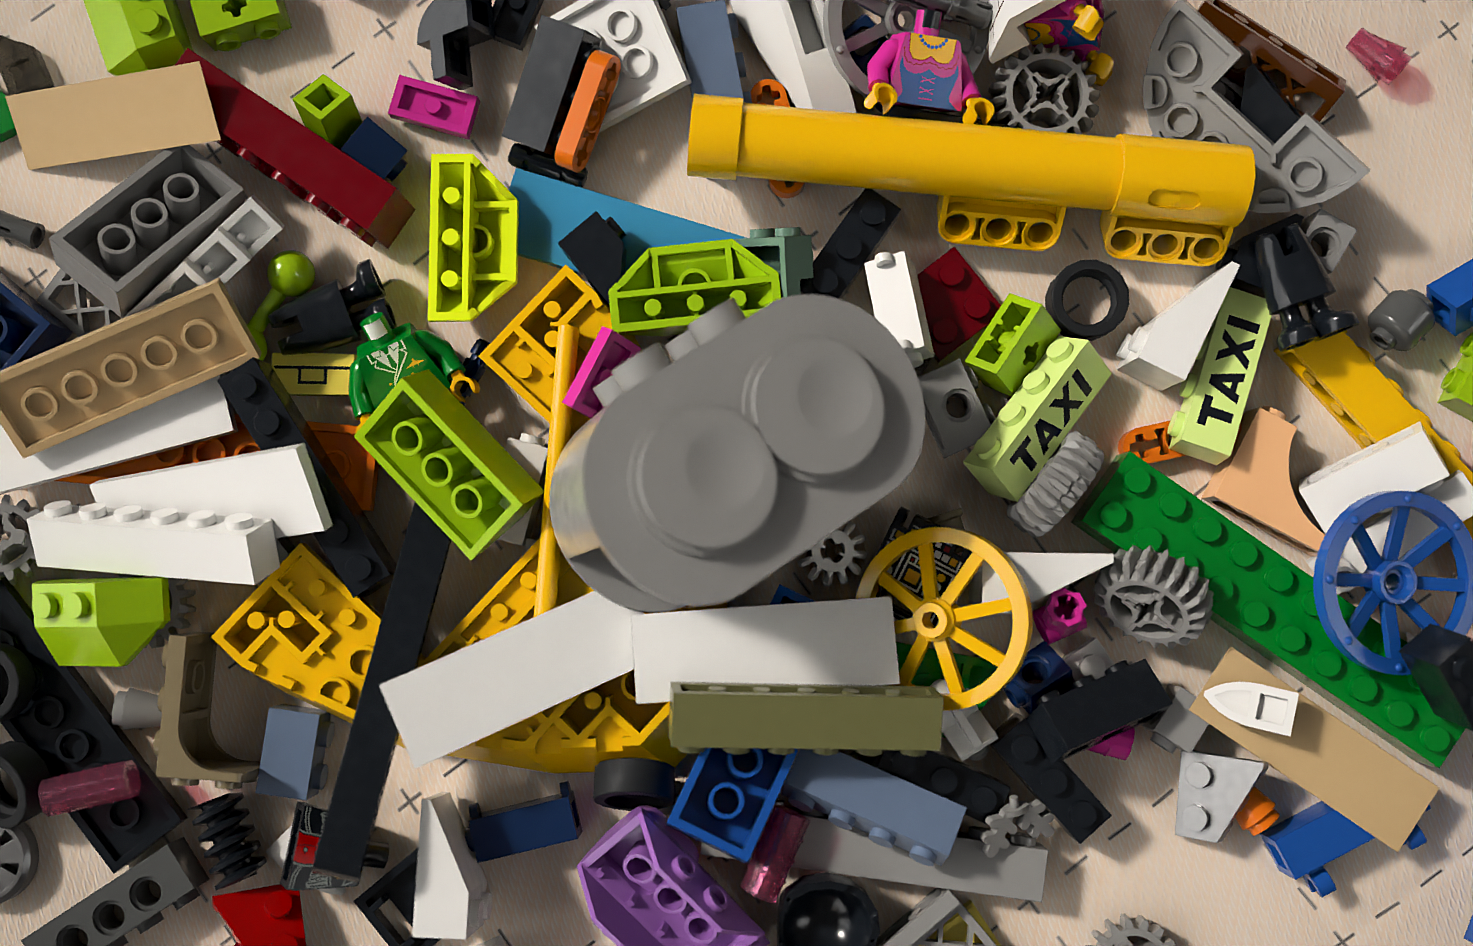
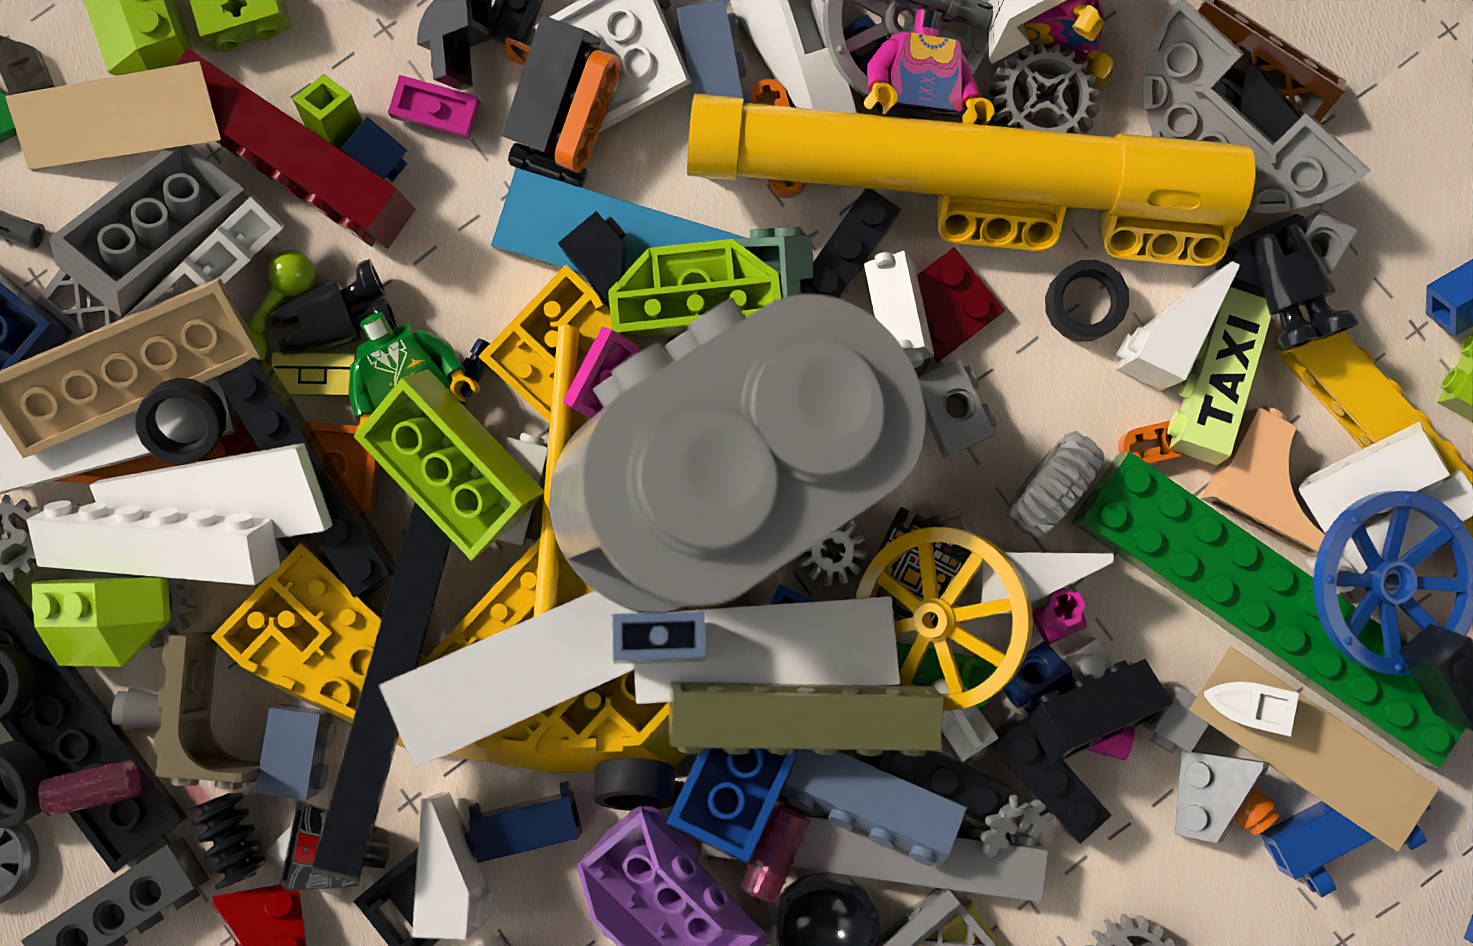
neon yellow wedge [428,154,519,322] -> none
yellowish green brick [963,336,1112,502] -> none
lime brick [965,293,1061,397] -> none
light grey gear [1093,545,1214,649] -> none
clear pink cone [1345,27,1412,85] -> none
dark grey head [1368,289,1435,351] -> none
none -> black tyre [135,378,226,464]
none -> orange sticker [506,38,531,66]
none -> sand blue brick [612,611,706,664]

